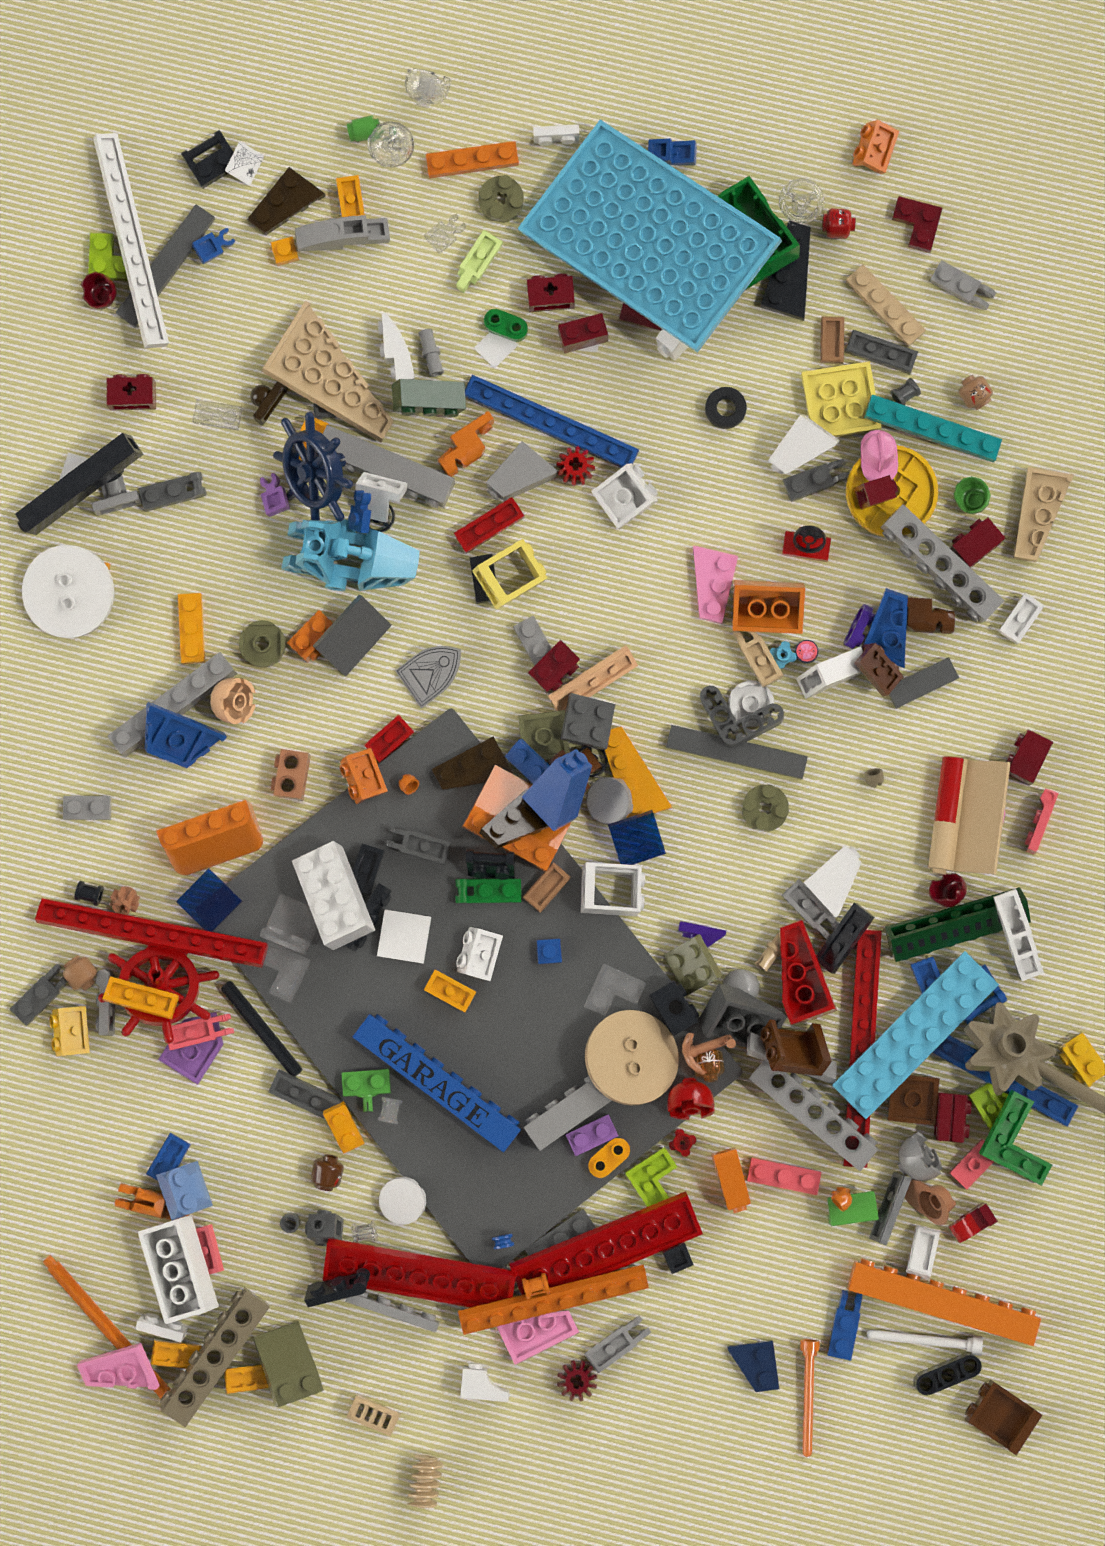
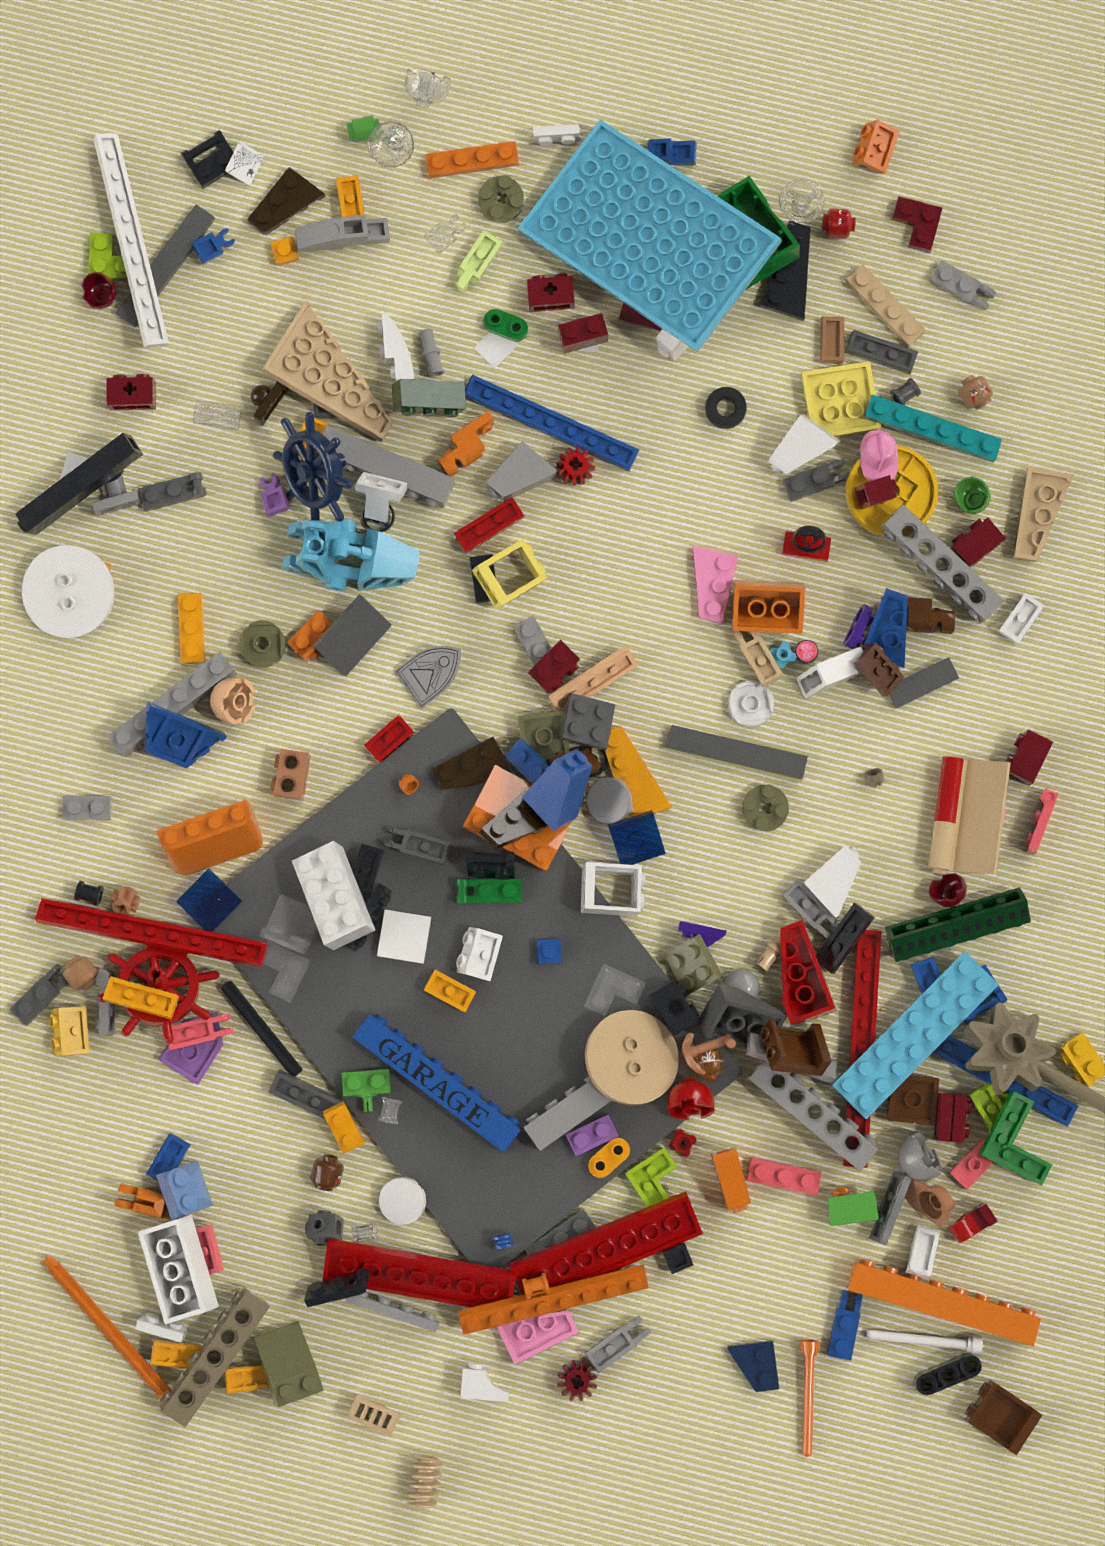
bright pink wing [77,1343,160,1390] -> none
dark grey hinge [280,1213,300,1233] -> none
orange bracket [340,748,388,804] -> none
blue plate [348,490,371,533] -> none
medium nougat tile [523,862,571,913] -> none
white plate [591,463,658,529] -> none
dark grey beam [700,685,784,748] -> none
orange hinge [831,1191,852,1212] -> none
white slope [993,889,1044,981] -> none

